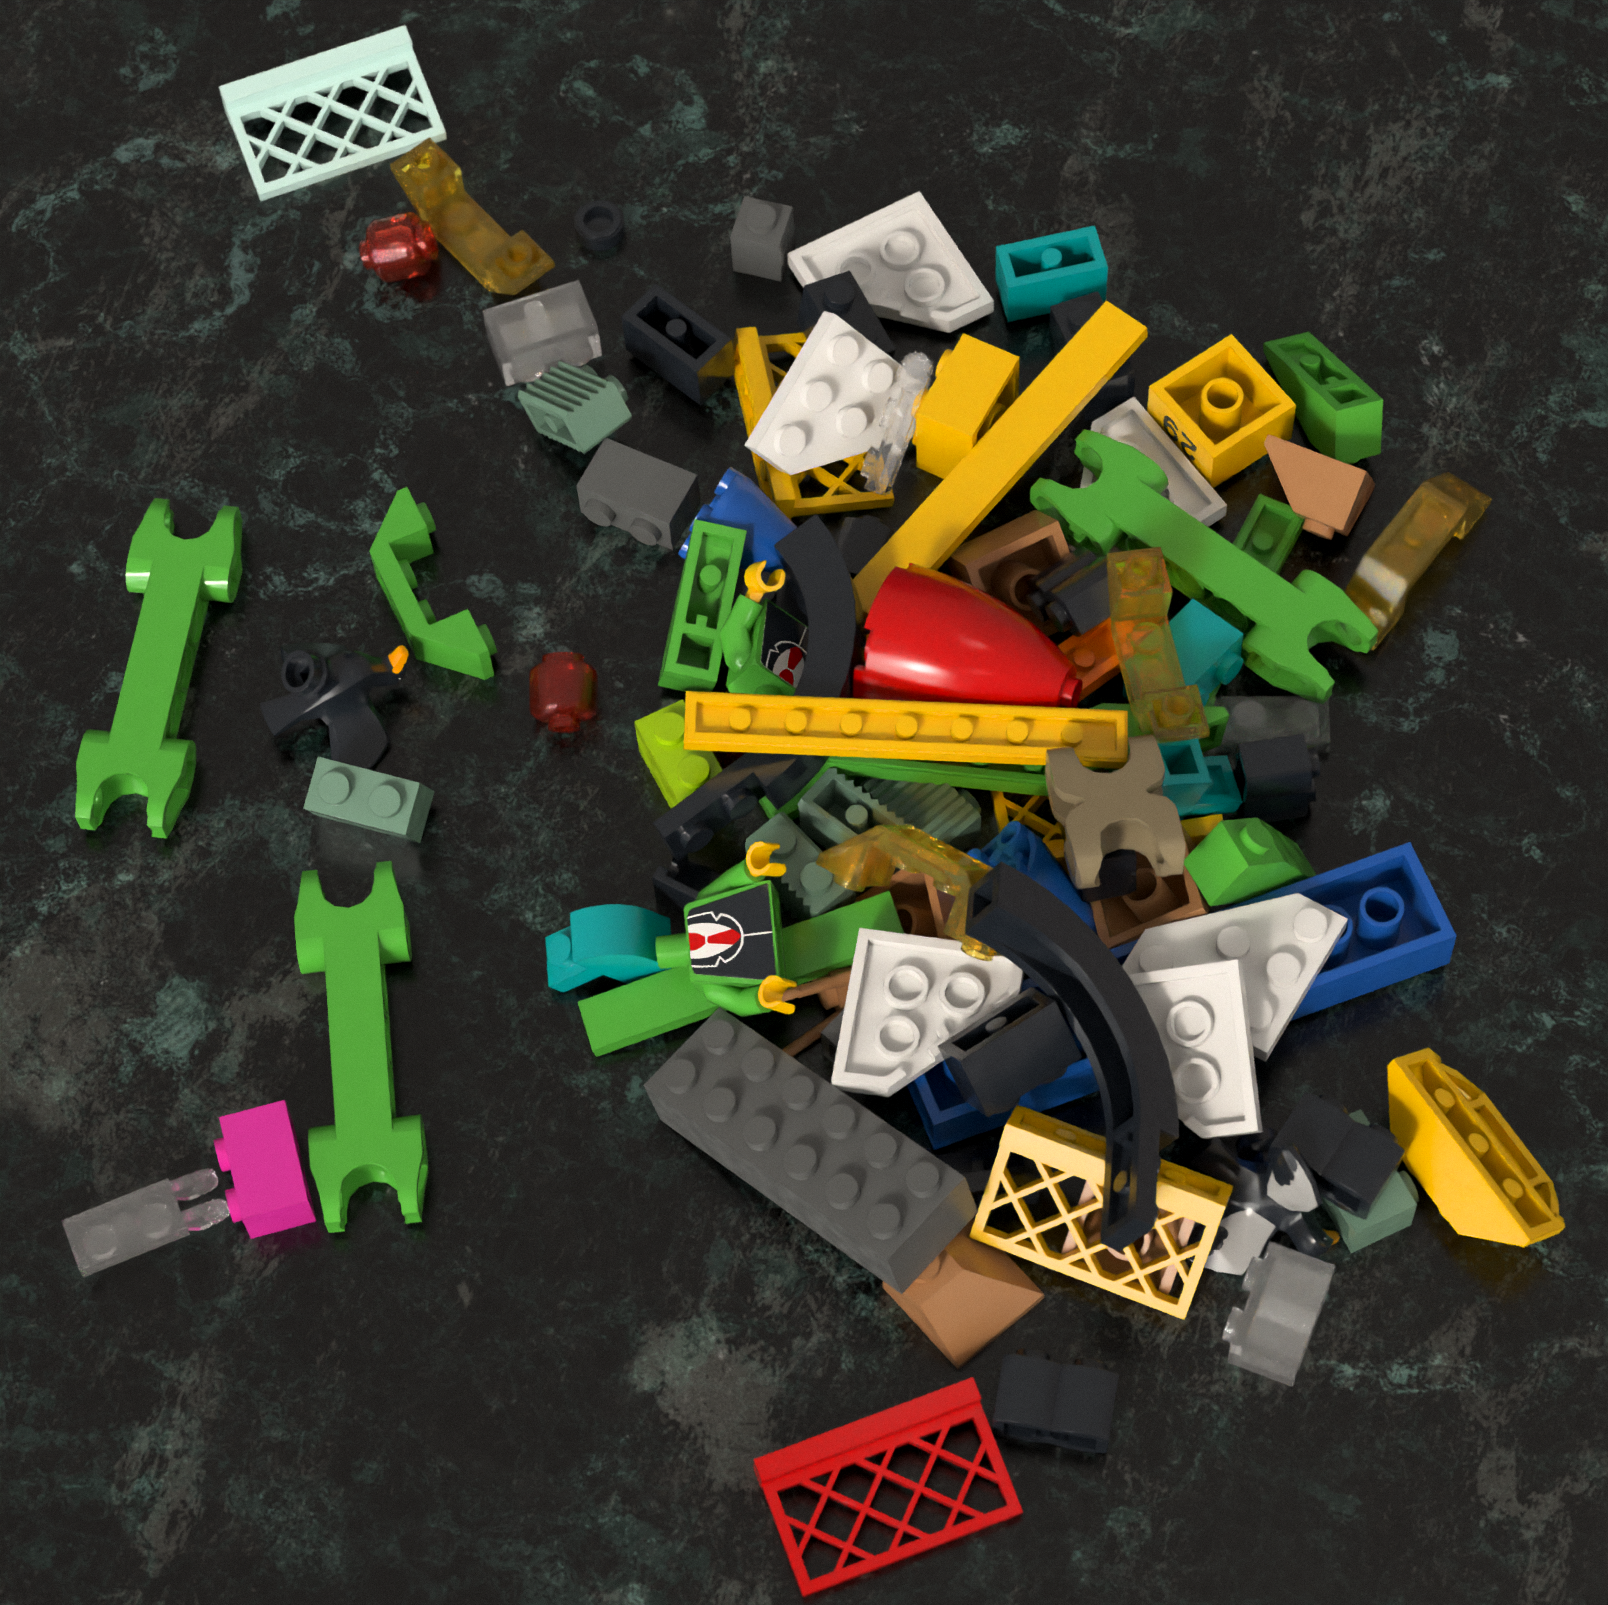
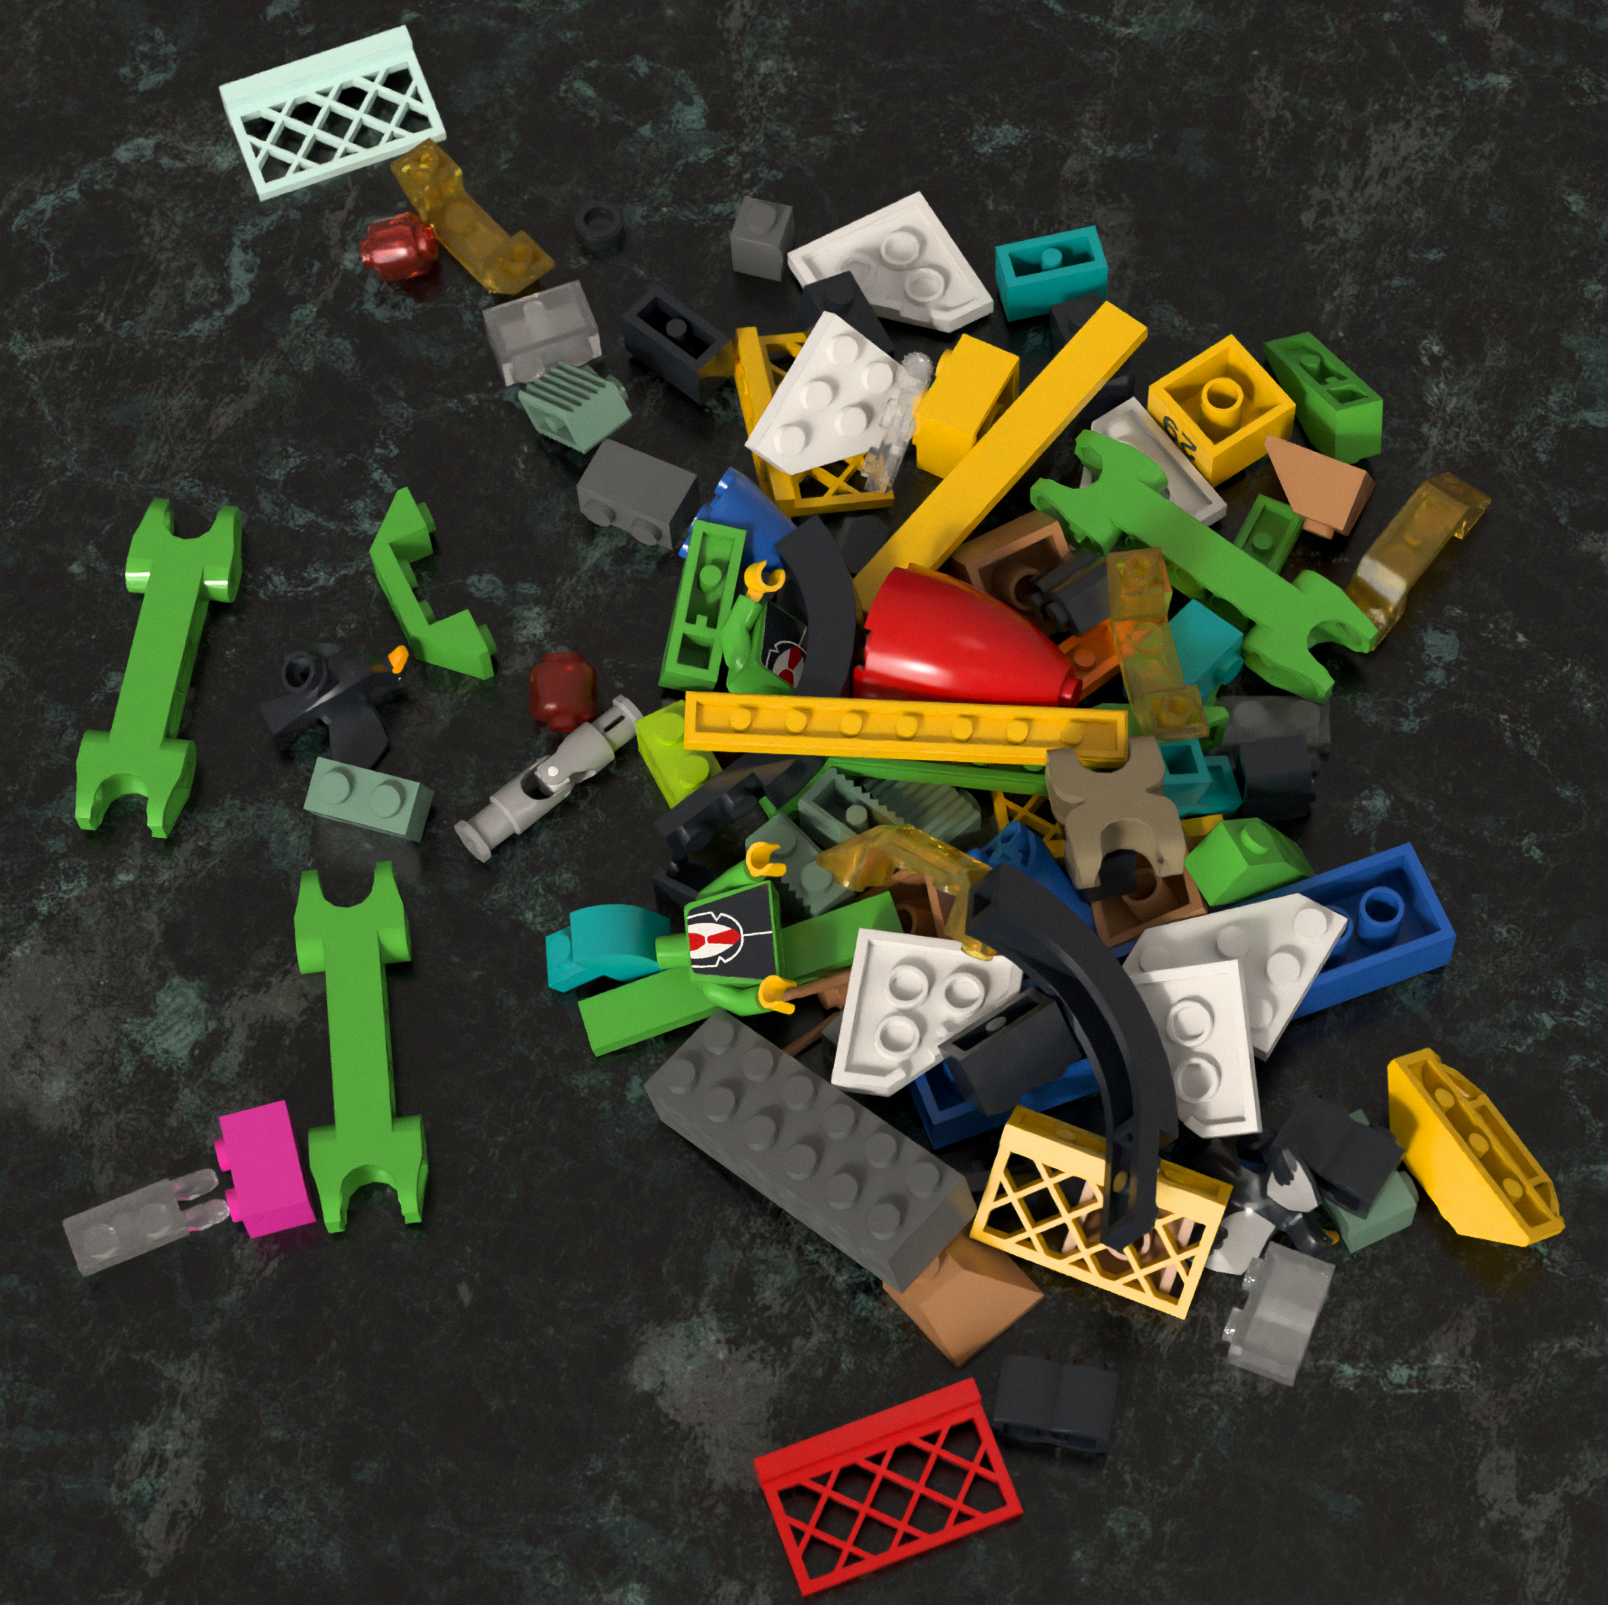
none -> light grey piece [454,694,643,863]

